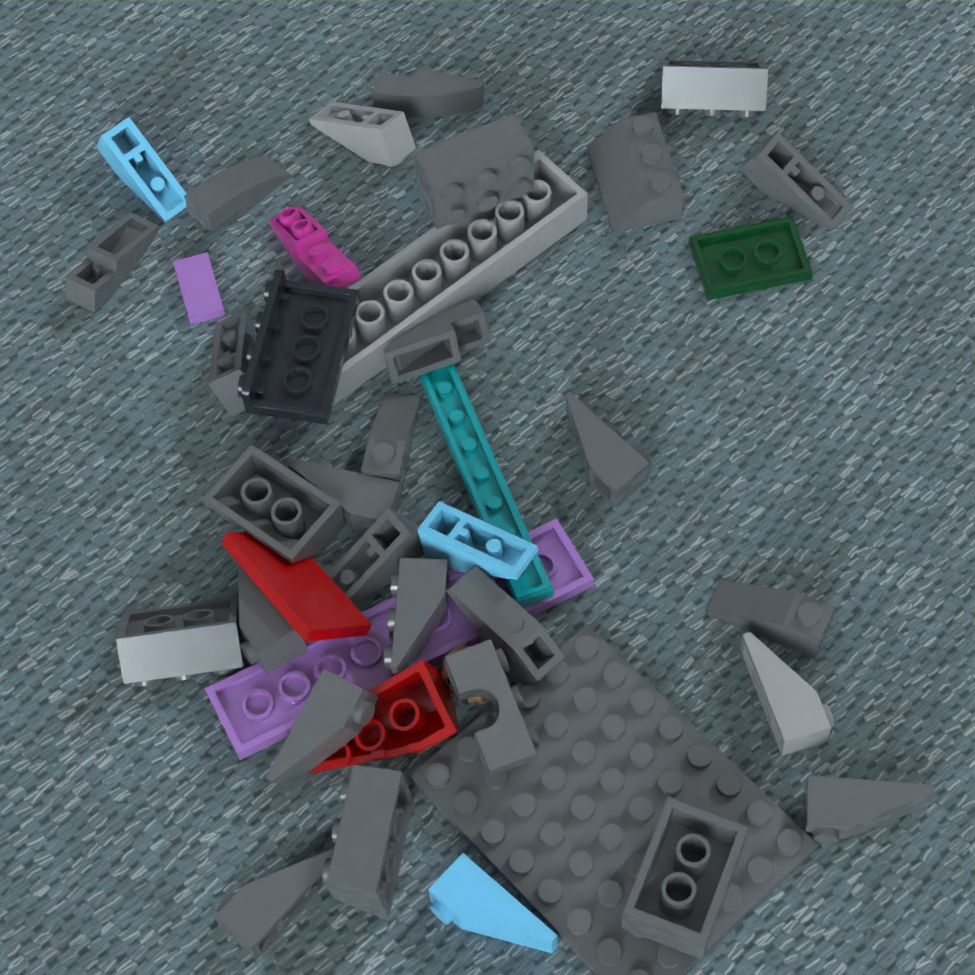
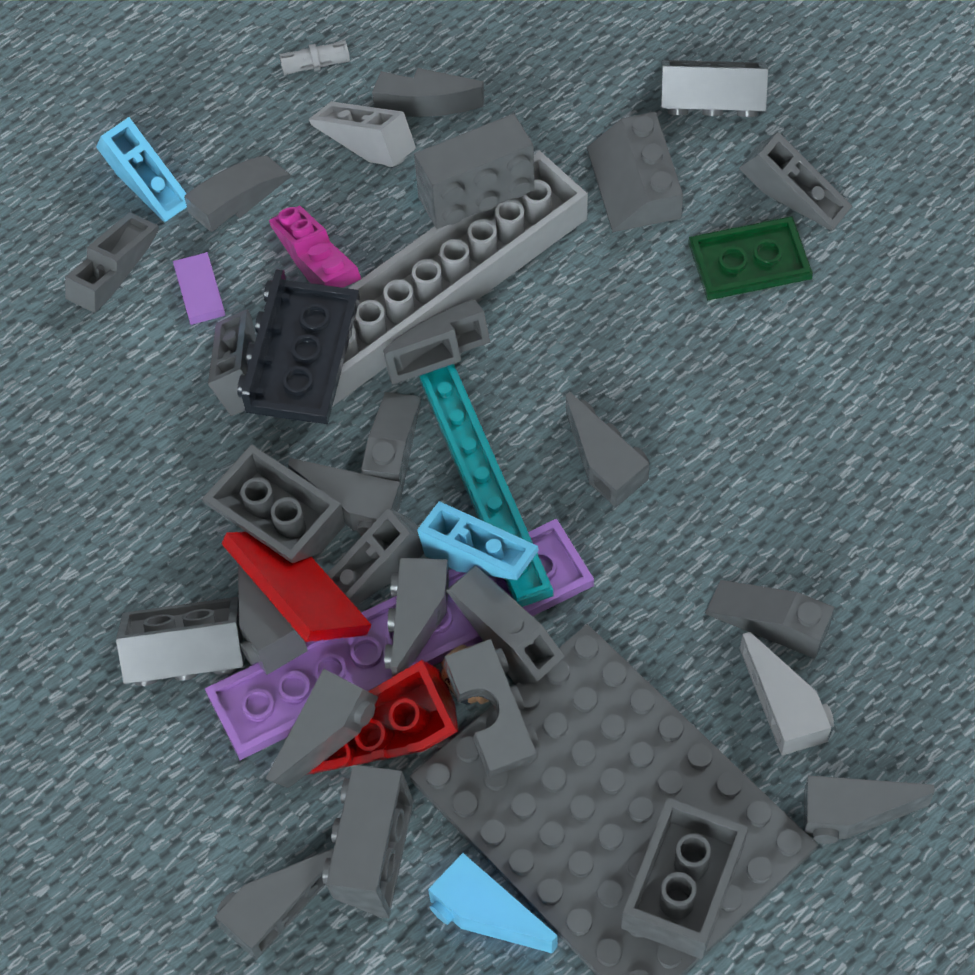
none -> light grey pin [279,40,350,76]

